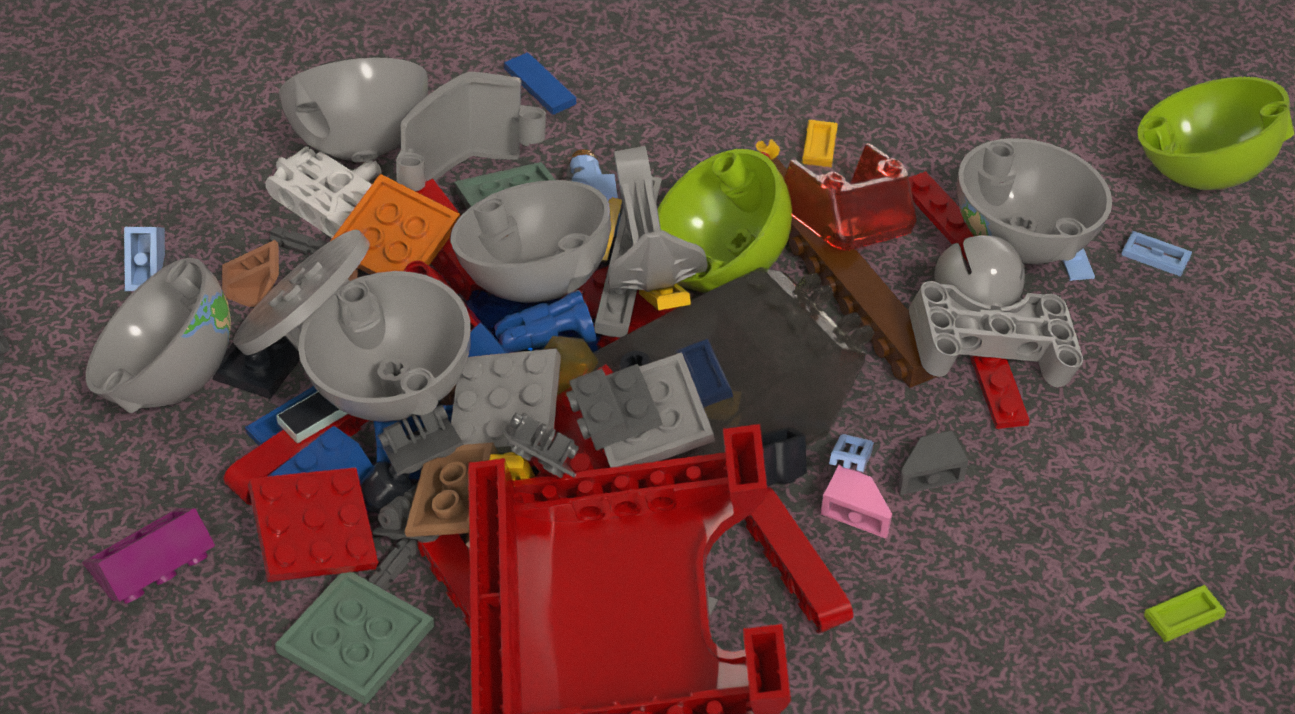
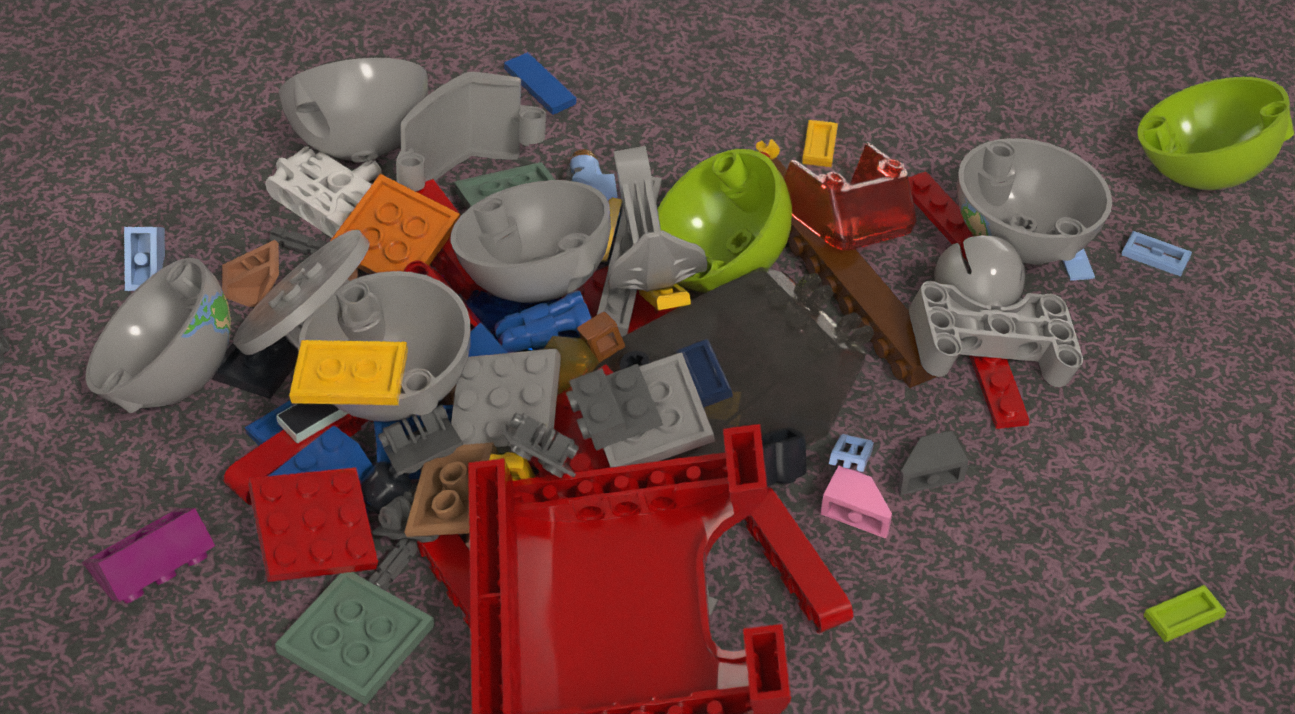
none -> yellow tile [289,340,408,405]
none -> dark orange slope [577,312,626,364]

